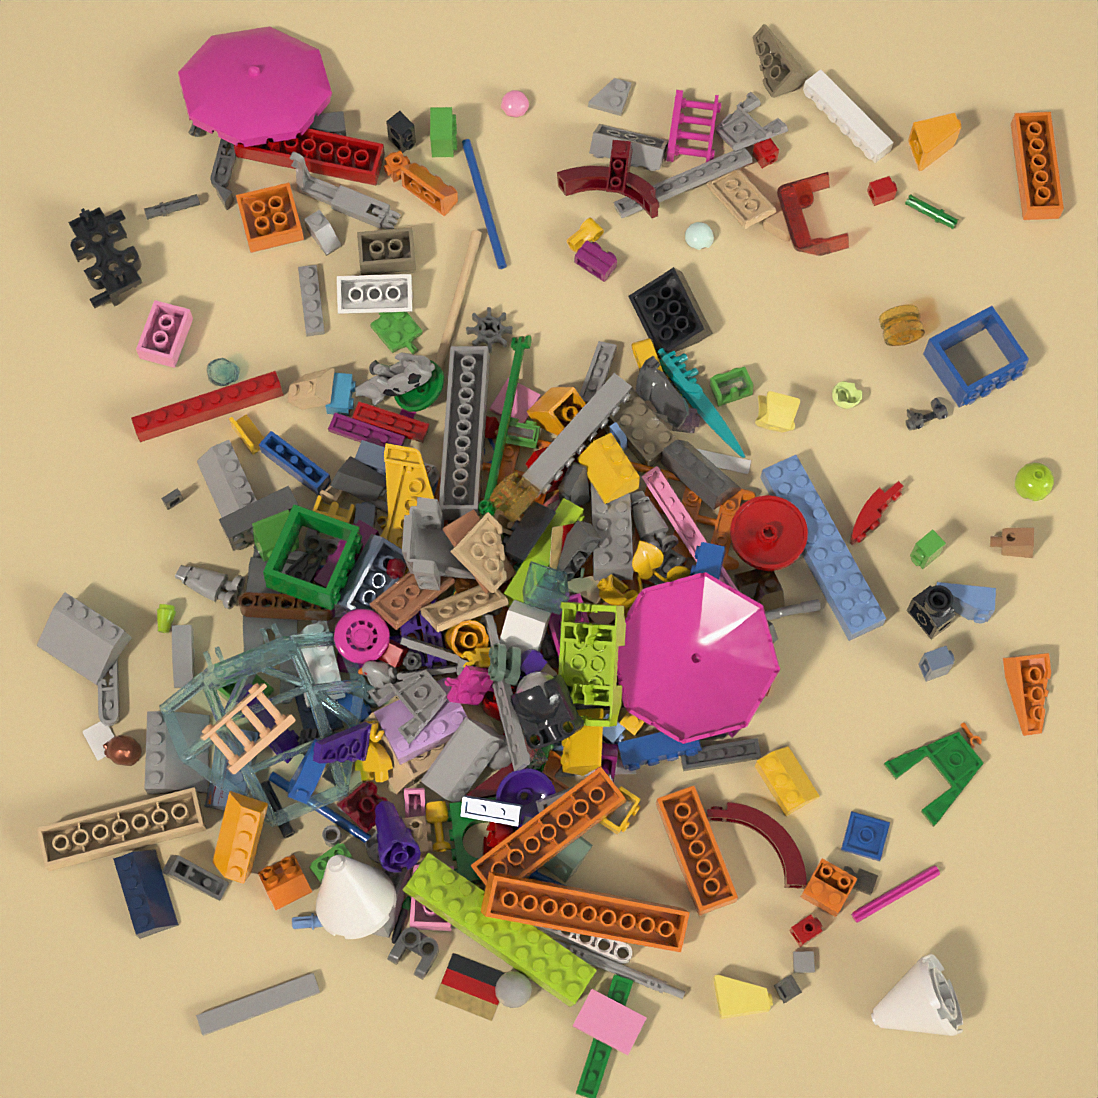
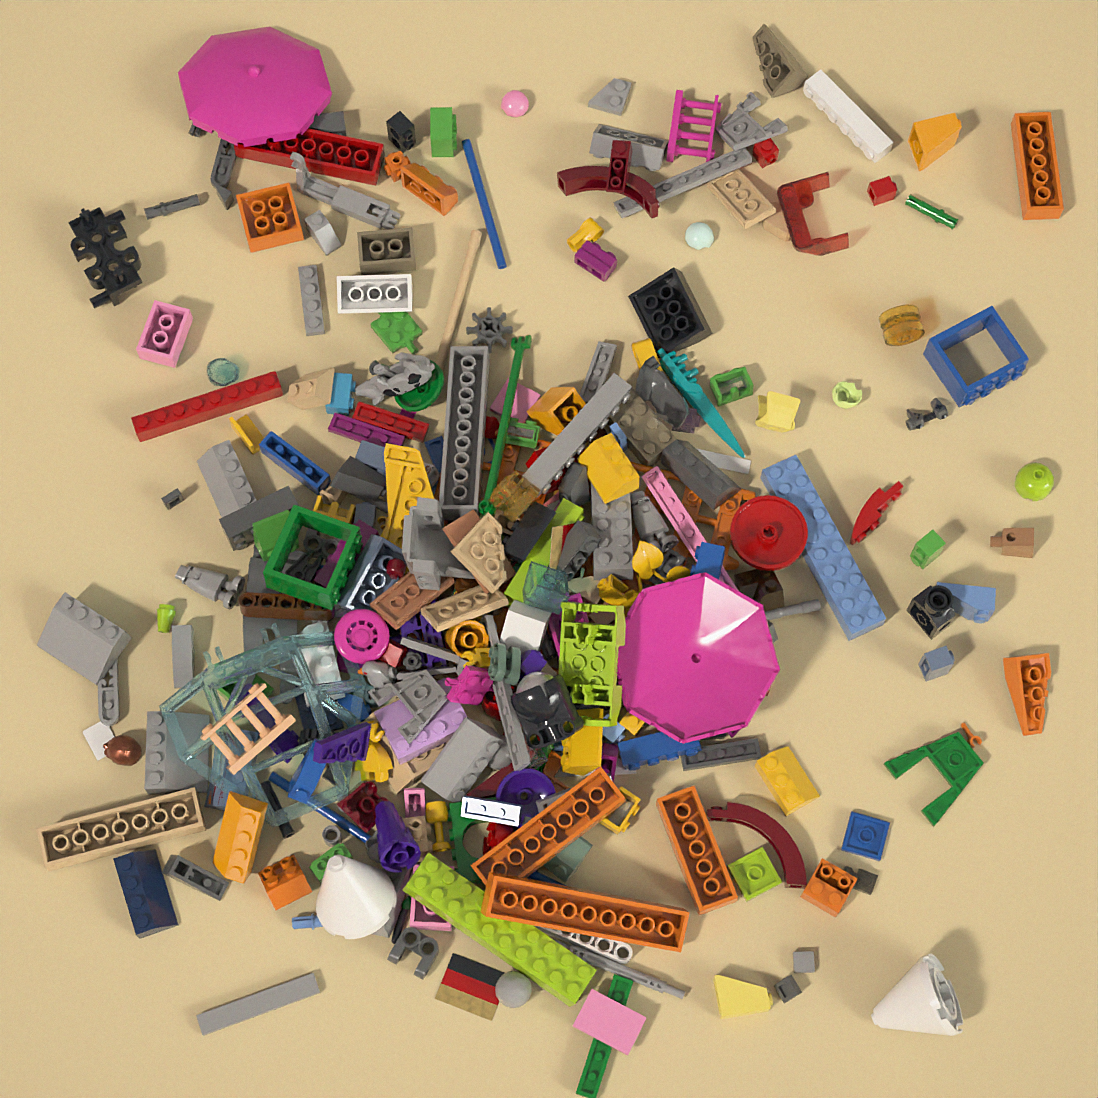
red brick [789,914,823,948] -> none
dark pink axle [851,865,940,923] -> none
none -> blue tile [424,436,444,474]
none -> lime plate [727,847,782,902]

